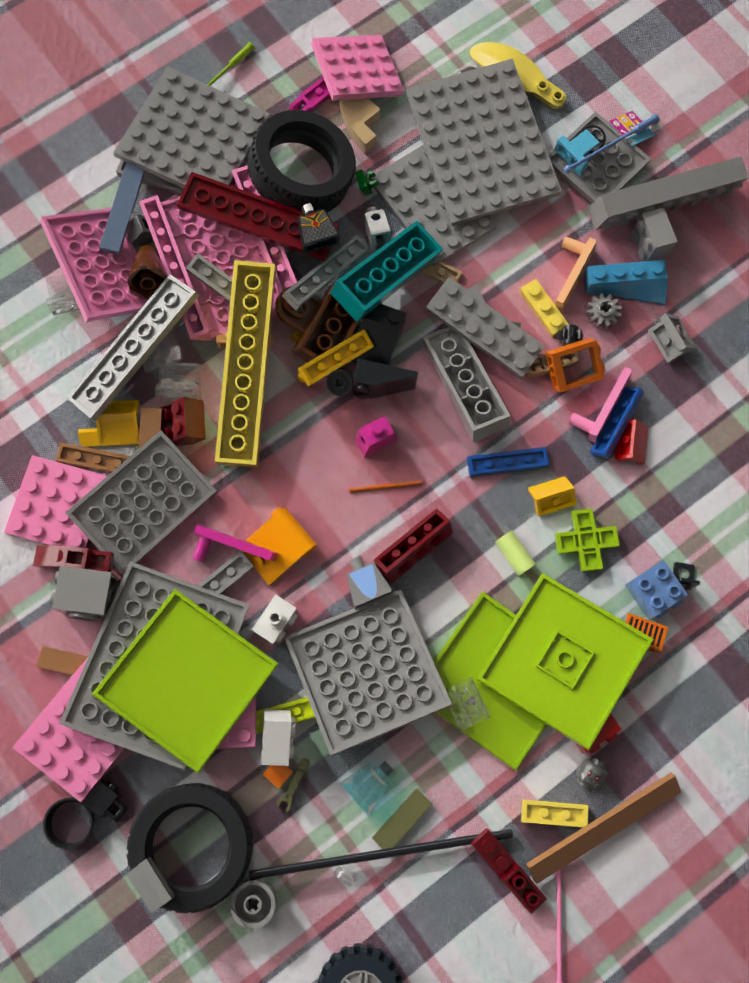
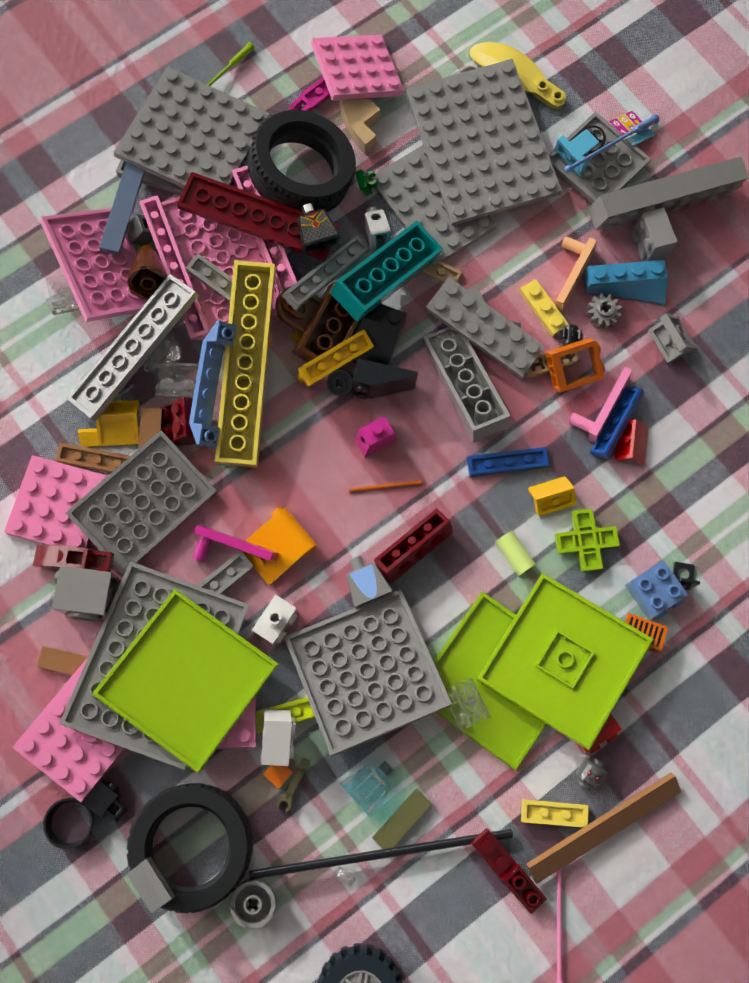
none -> medium blue slope [189,321,237,448]

